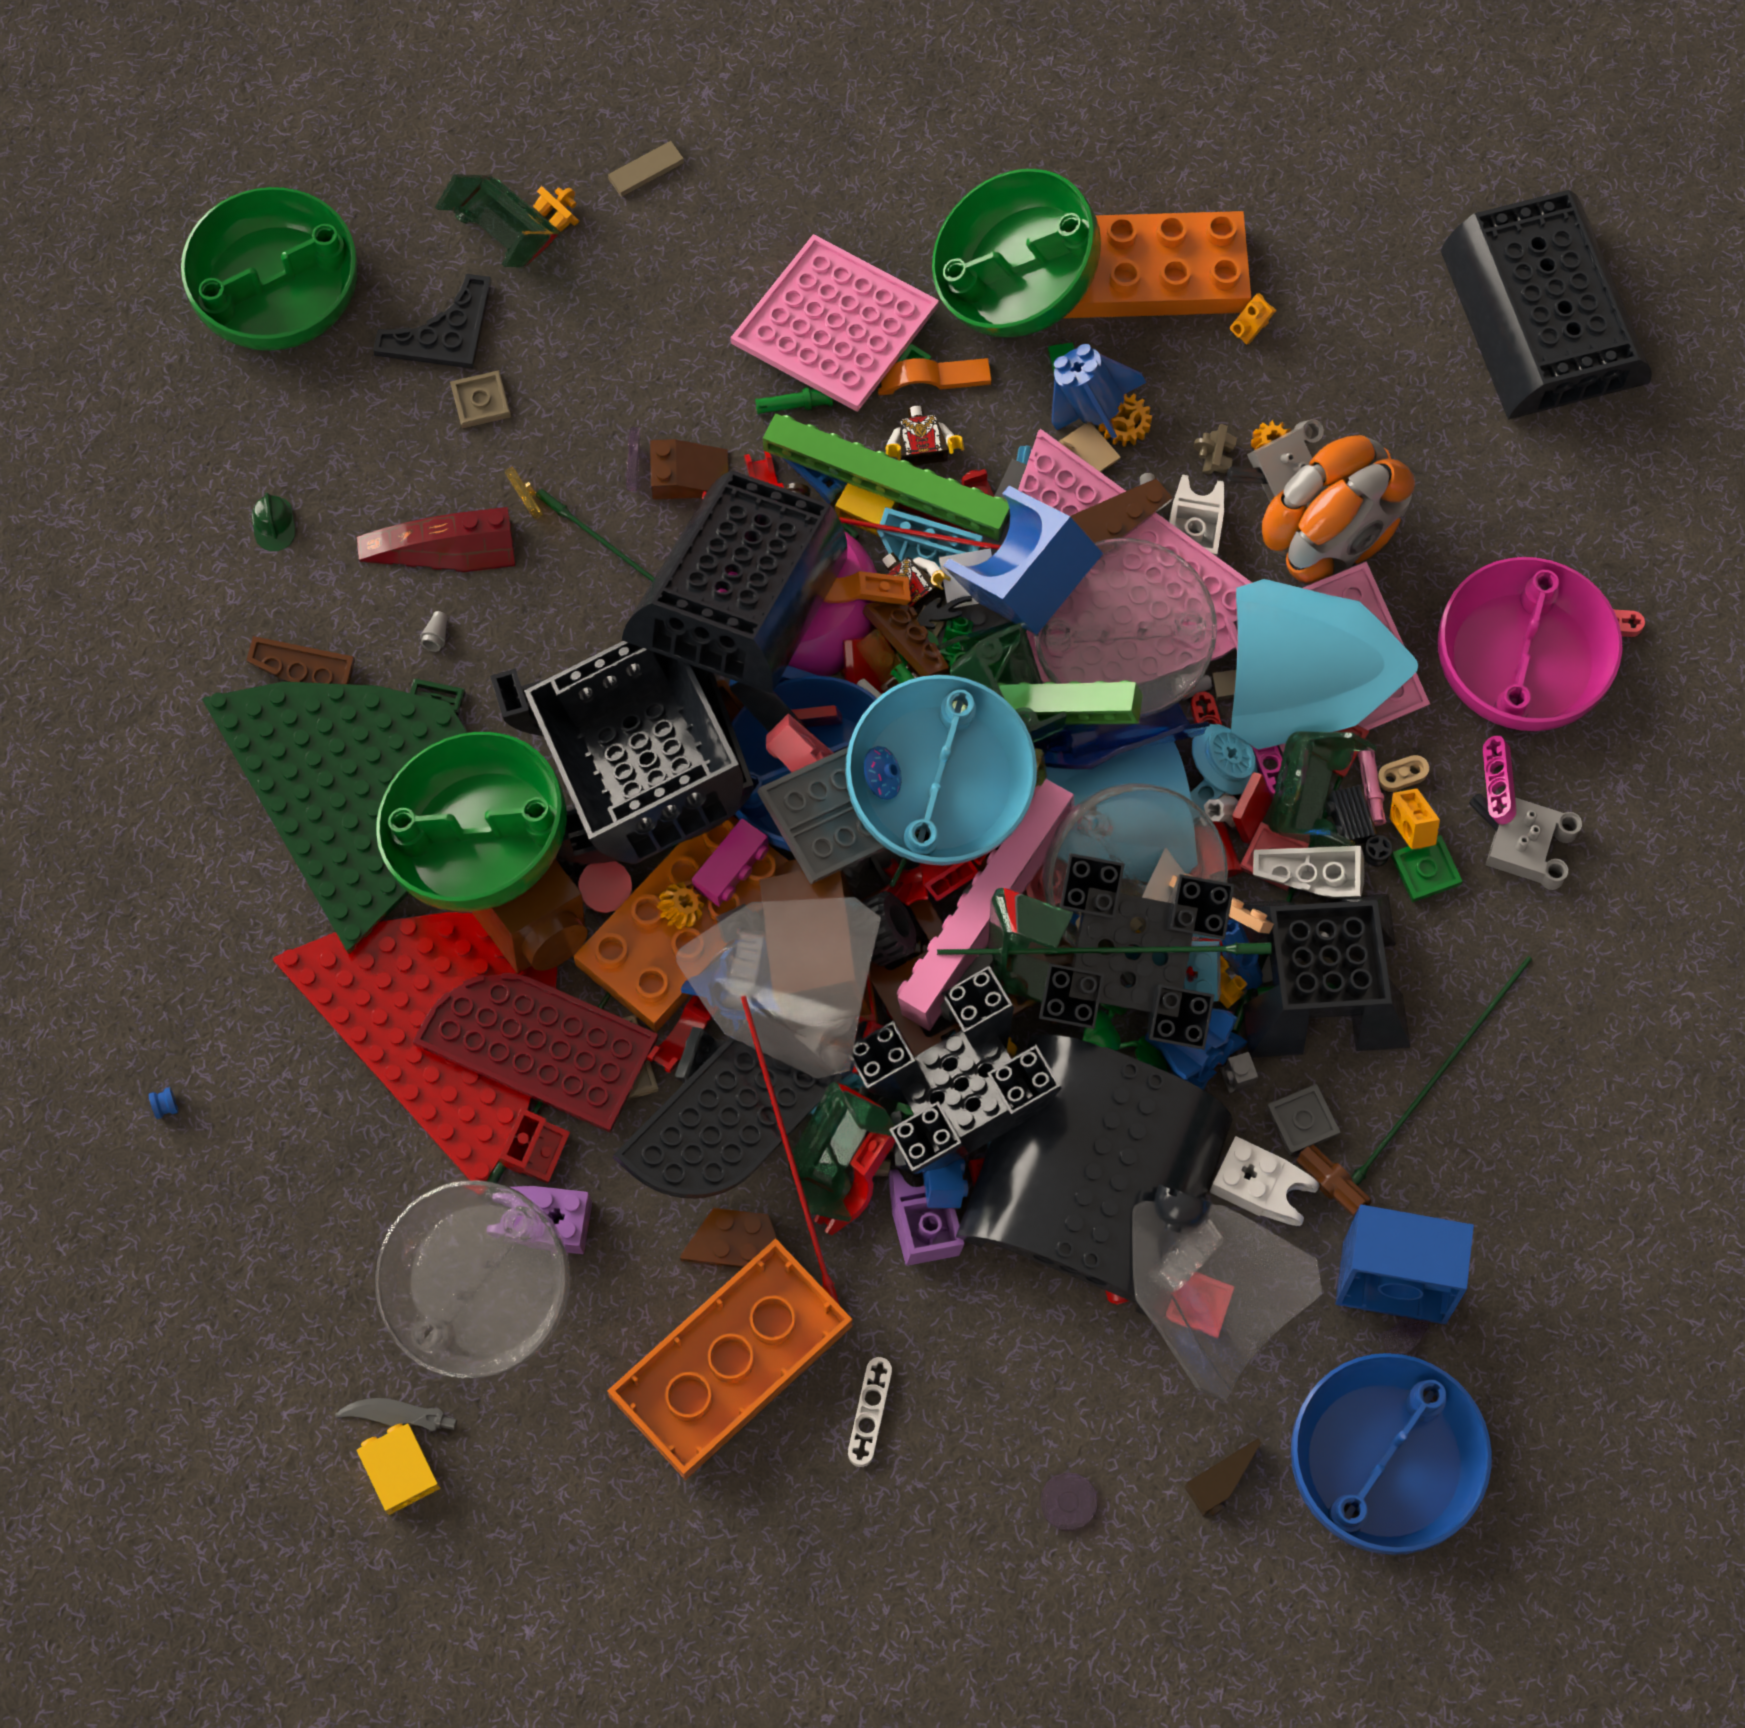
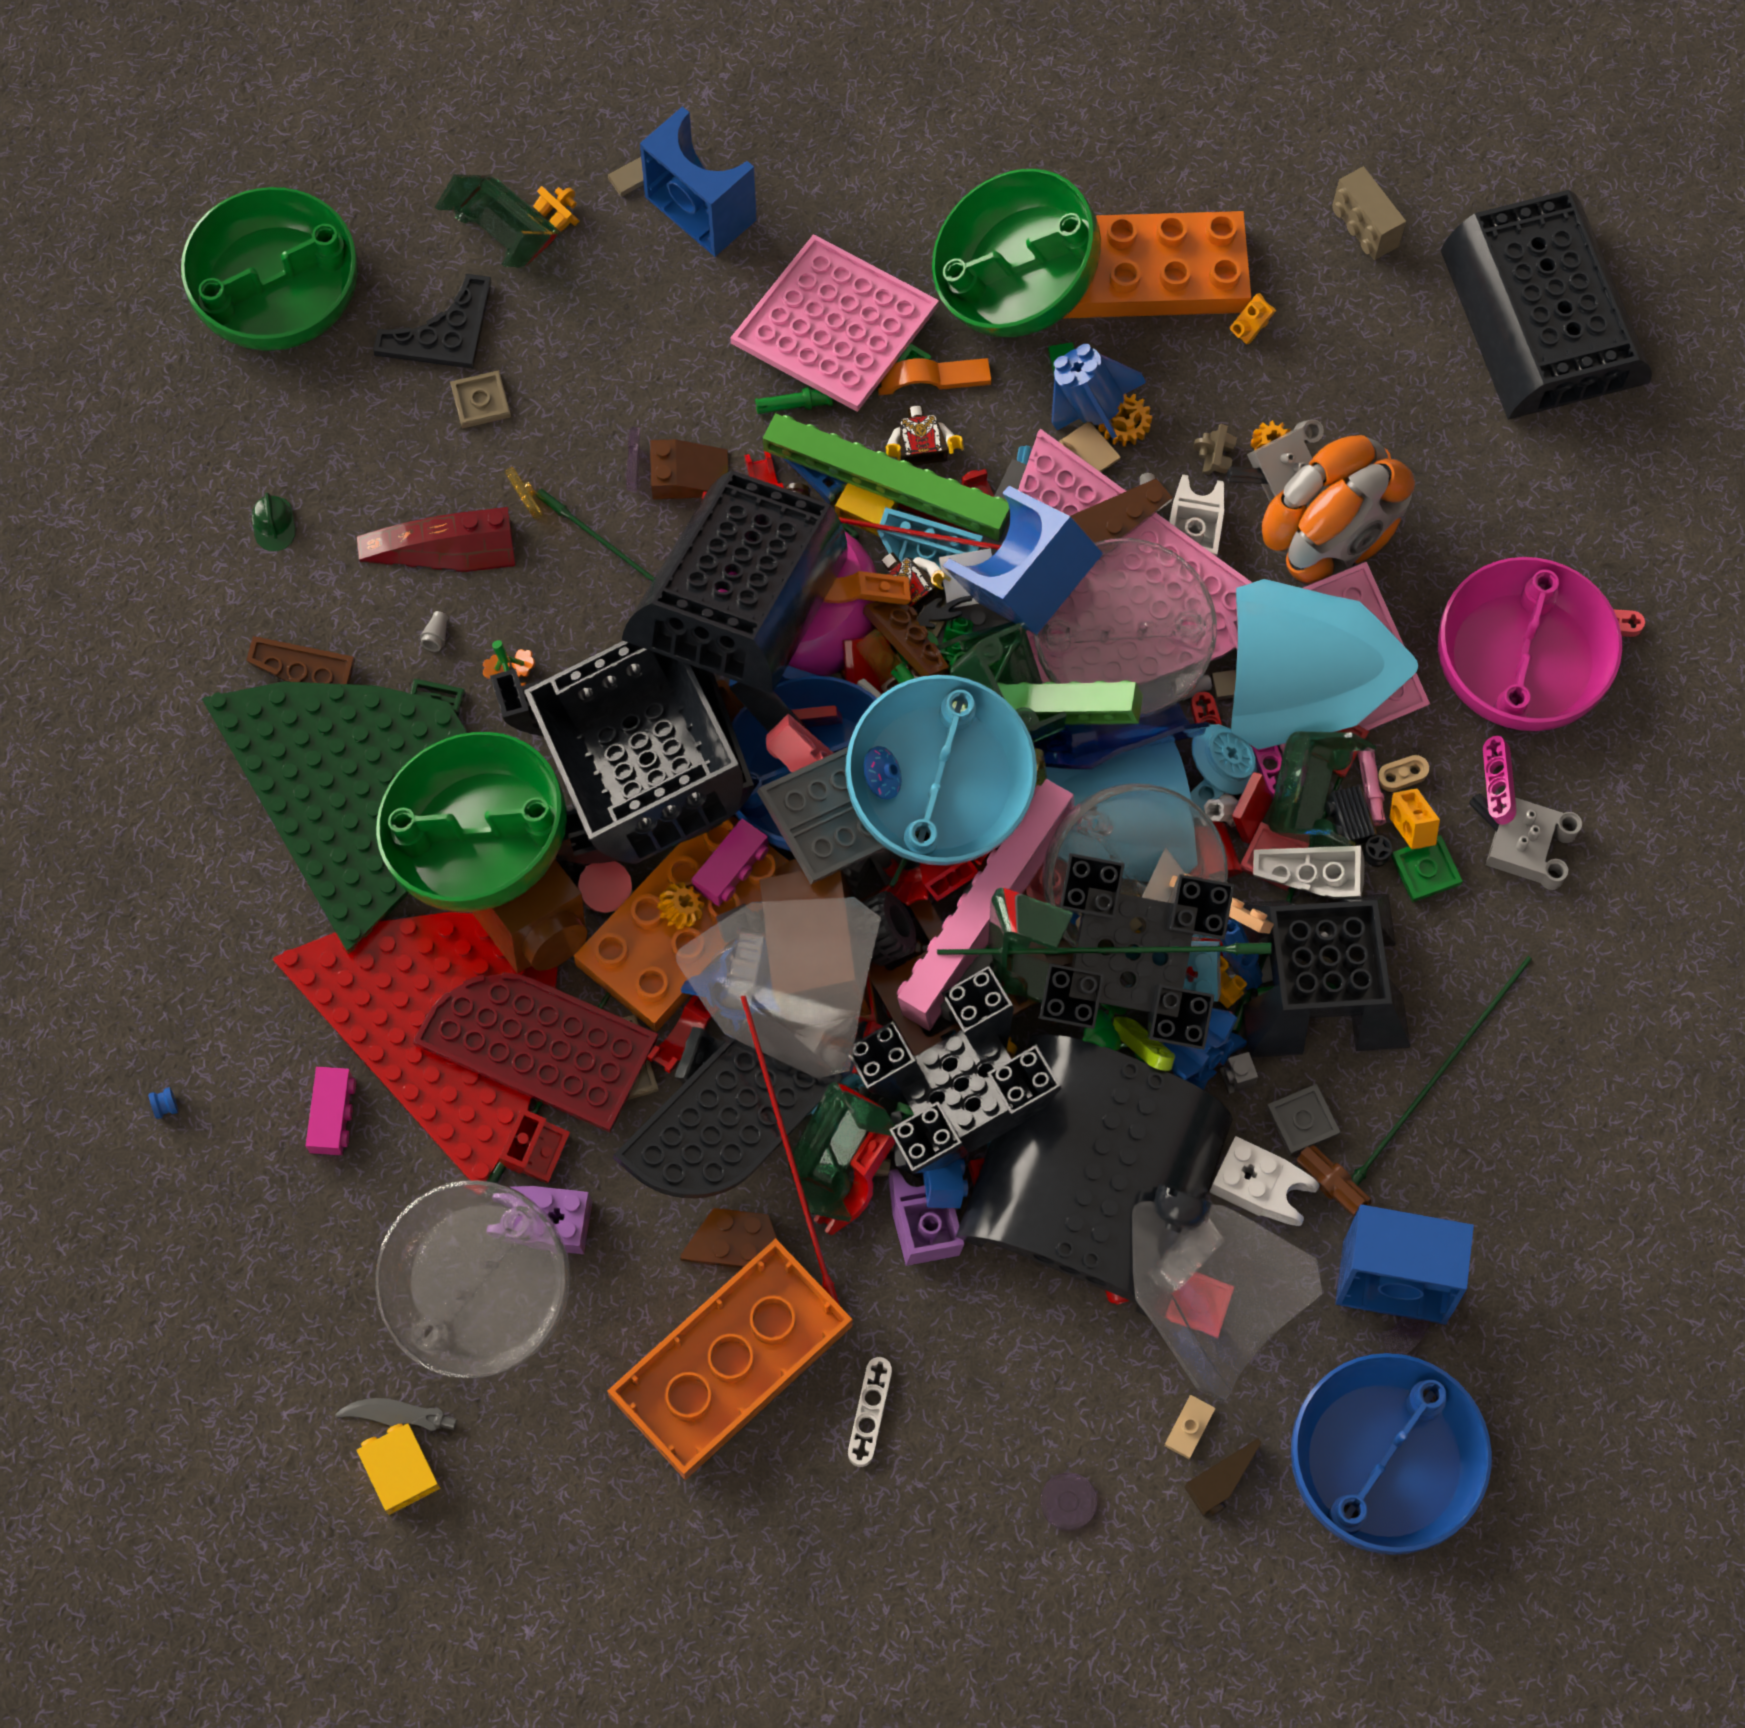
none -> dark pink brick [306,1067,356,1155]
none -> orange plant [483,640,535,686]
none -> blue piece [640,106,757,257]
none -> lime beam [1113,1016,1175,1071]
none -> tan plate [1164,1395,1215,1459]
none -> dark tan brick [1332,166,1406,260]

